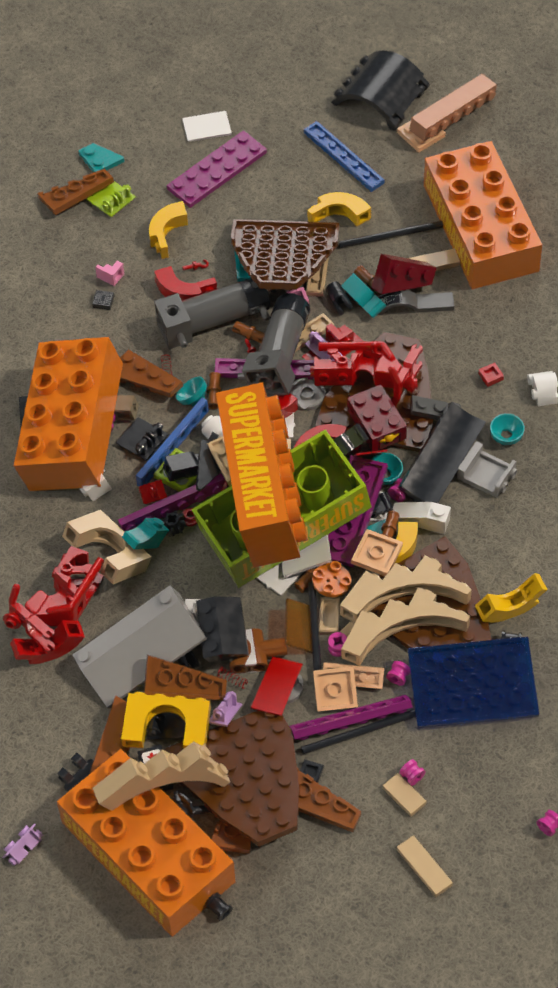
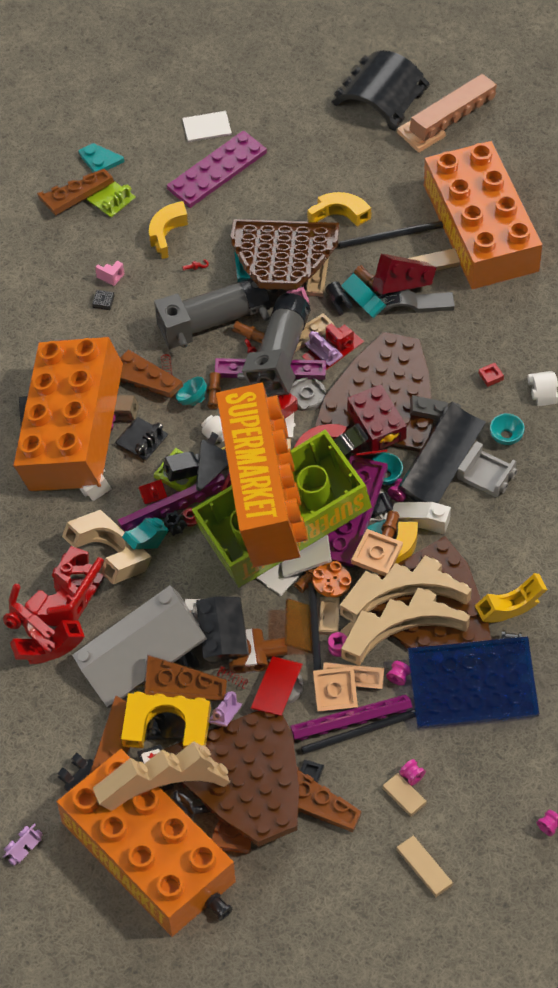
blue tile [136,397,209,486] -> none
arch [154,266,217,301] -> none
tan tile [207,436,232,486] -> none
blue tile [304,121,385,192] -> none
red piece [310,341,423,407] -> none

